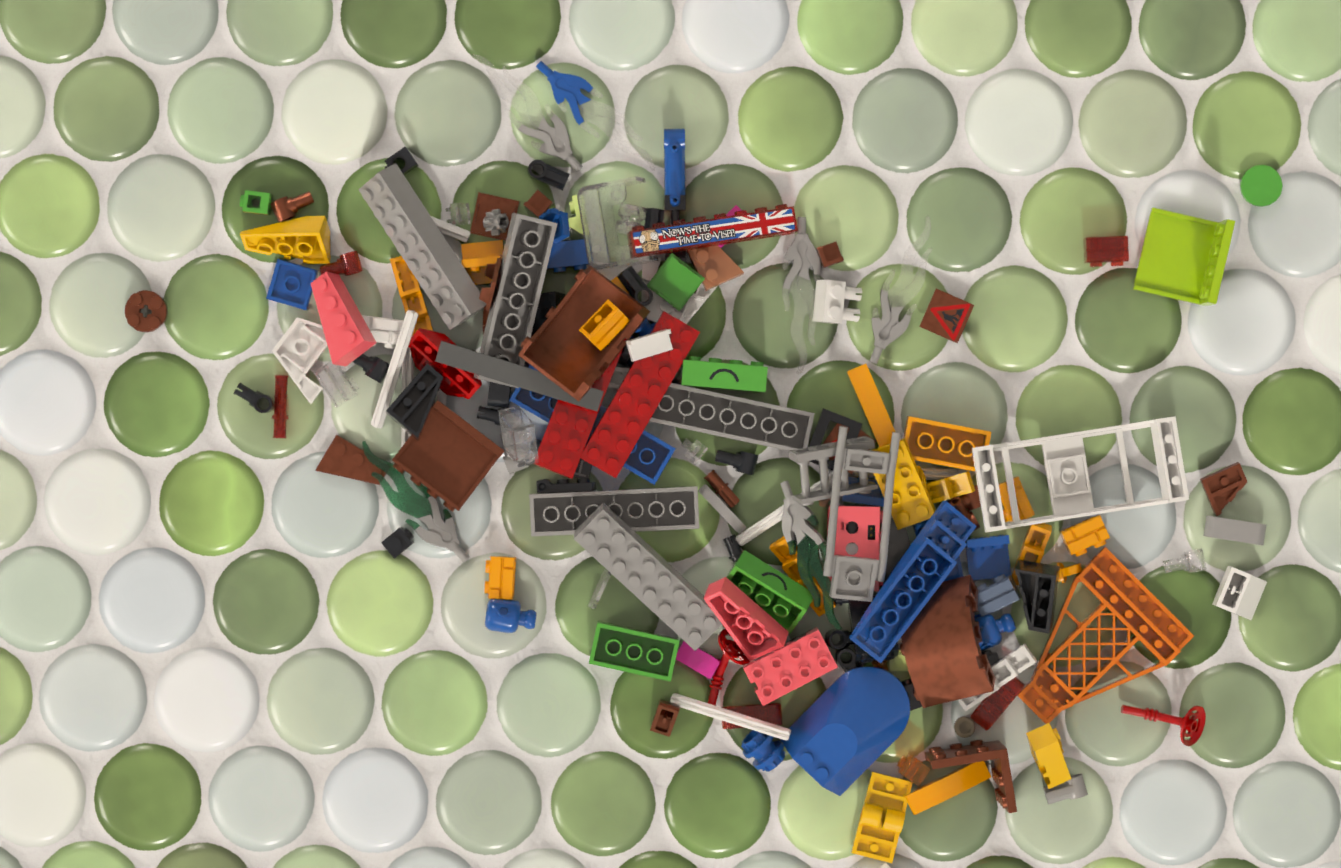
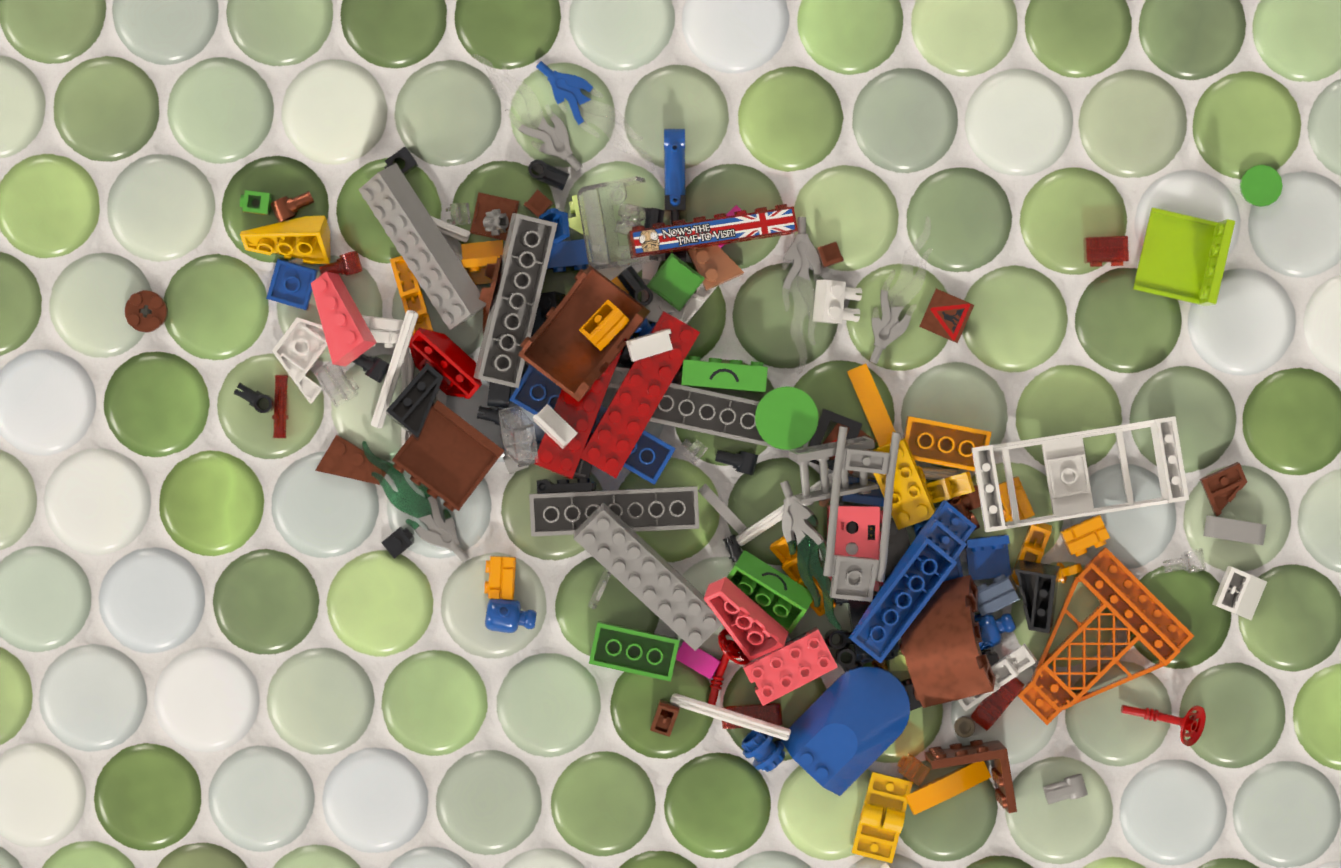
dark grey tile [435,341,604,412] -> none
copper axle [704,470,739,508] -> none
yellow wedge [1026,723,1071,789] -> none
none -> white panel [532,404,578,449]
none -> bright green tile [755,386,819,450]

